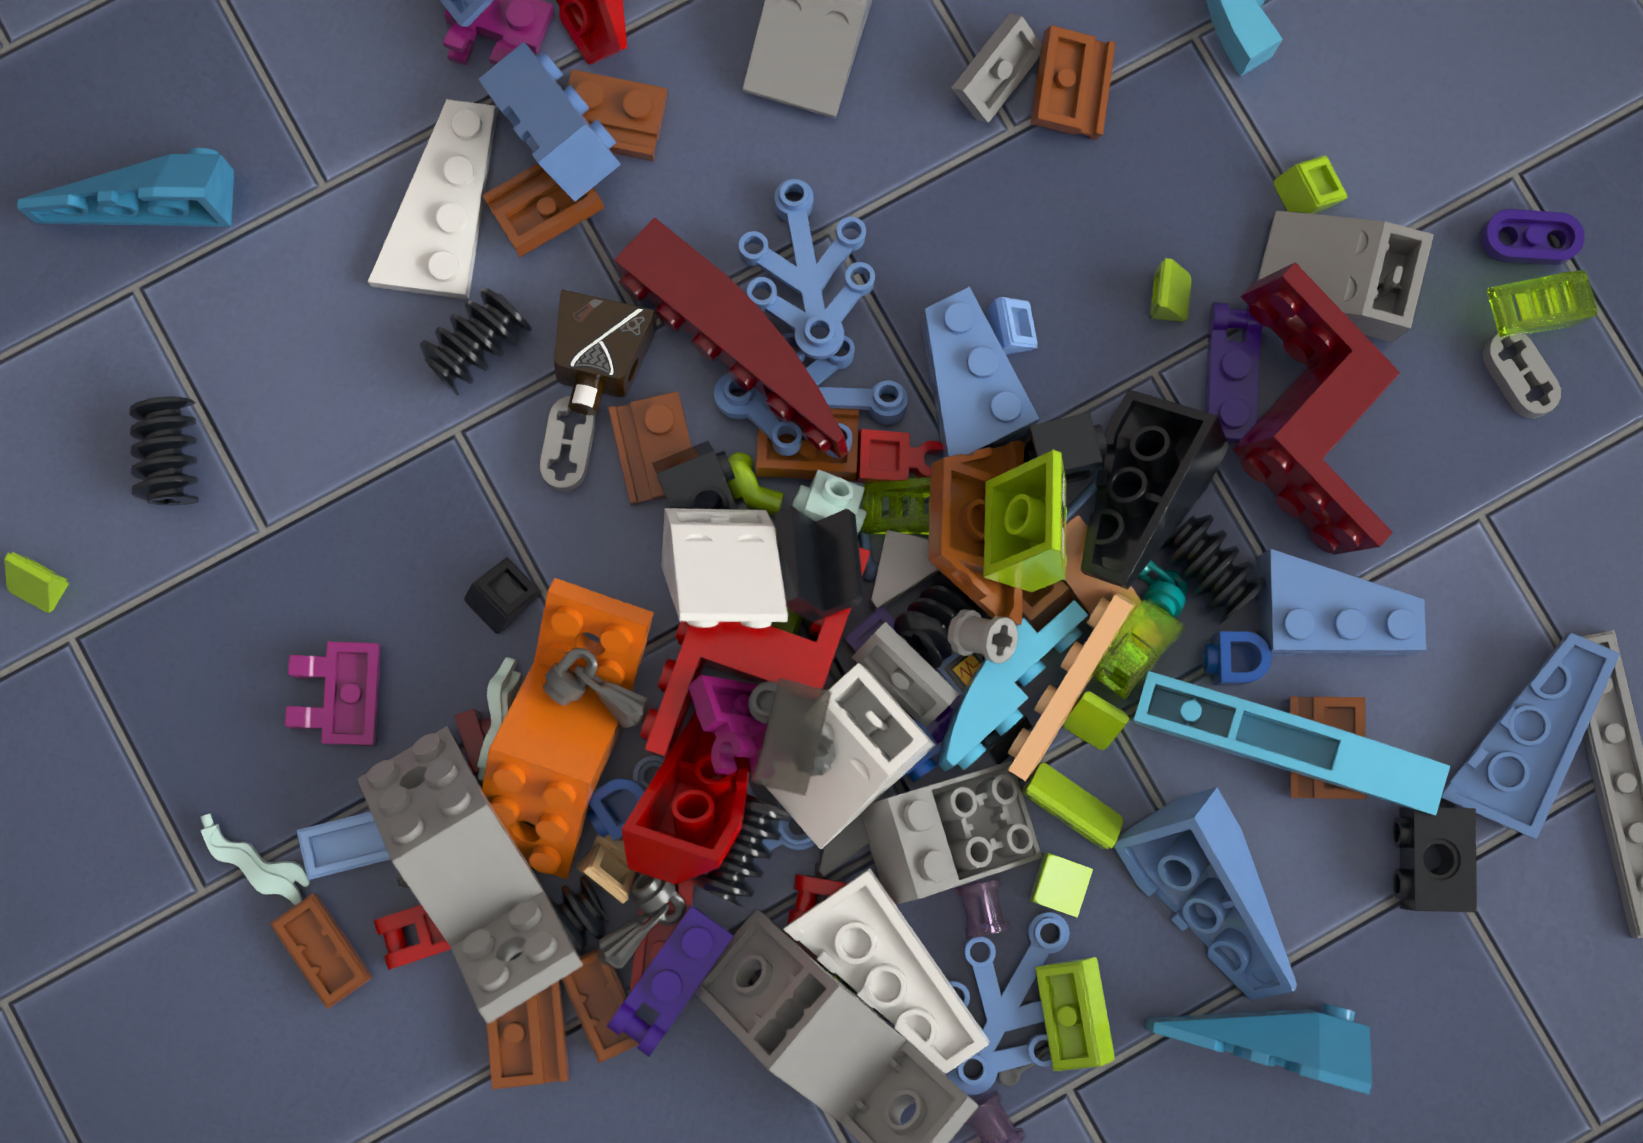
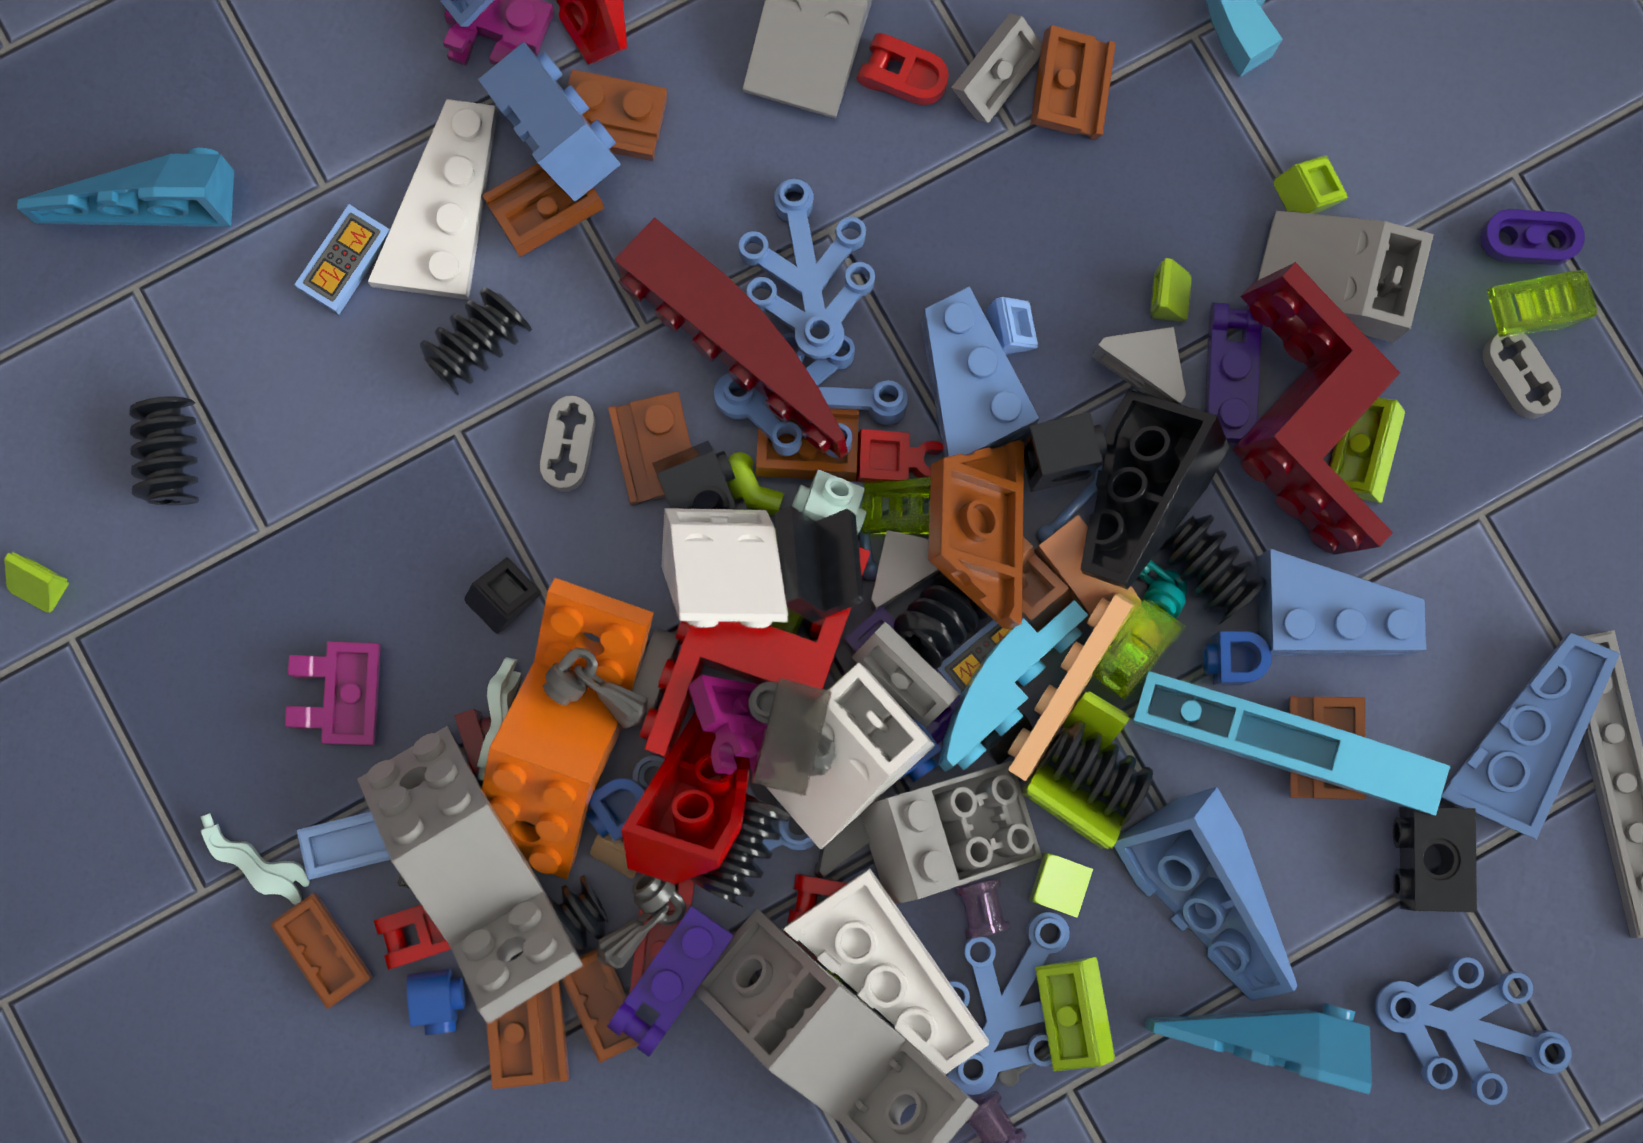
dark brown torso [554,289,656,415] -> none
tan slope [576,843,637,904] -> none
light grey bush [948,609,1018,664] -> none
lime slope [983,450,1067,592] -> none
none -> tile [294,204,390,315]
none -> blue plate [407,968,466,1035]
none -> light grey beam [633,628,679,725]
none -> red plate [856,33,949,105]
none -> black piece [1037,720,1153,826]
none -> light grey slope [1091,327,1186,404]
none -> lime slope [1330,398,1405,503]
none -> medium blue plant [1375,956,1572,1105]

